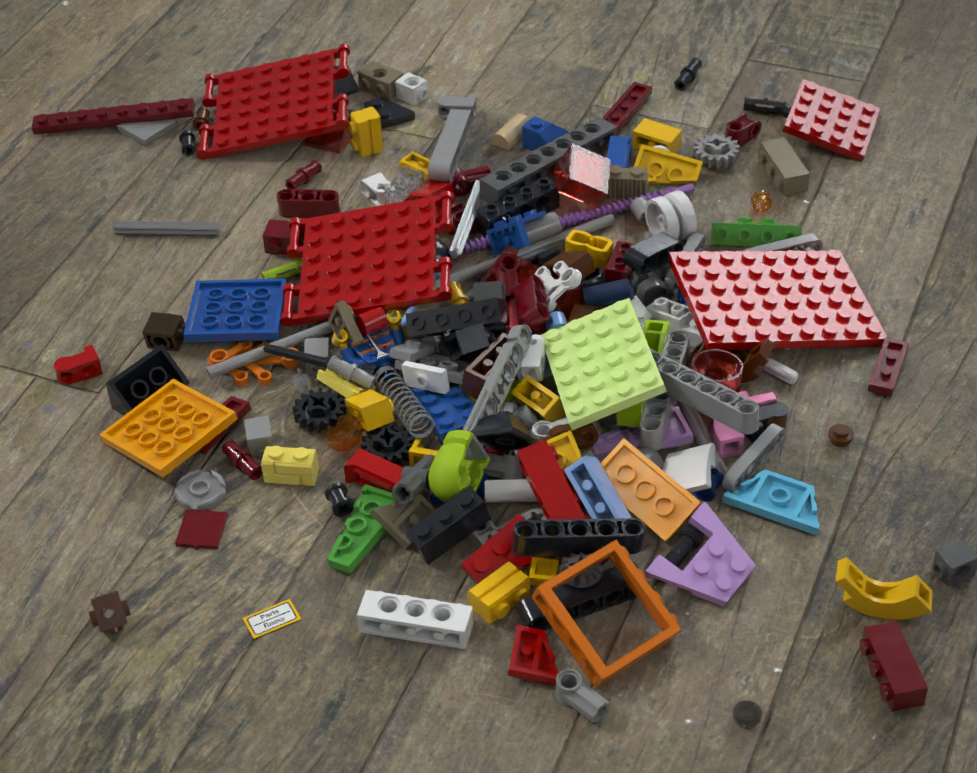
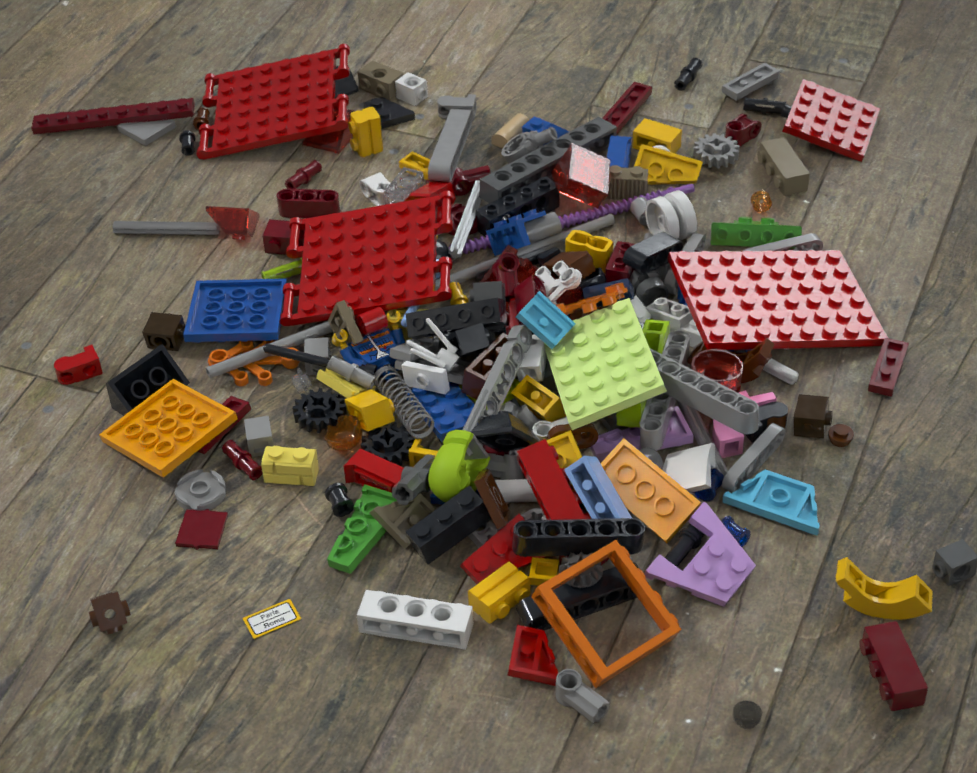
none -> clear red slope [206,206,260,241]
none -> white plant [406,318,460,373]
none -> reddish brown tile [474,468,511,529]
none -> light grey pin [501,127,557,164]
none -> medium azure plate [516,291,575,349]
none -> orange plant [556,282,628,315]
none -> clear blue bush [721,516,751,547]
none -> light grey plate [722,63,780,101]
none -> dark brown head [793,394,833,439]

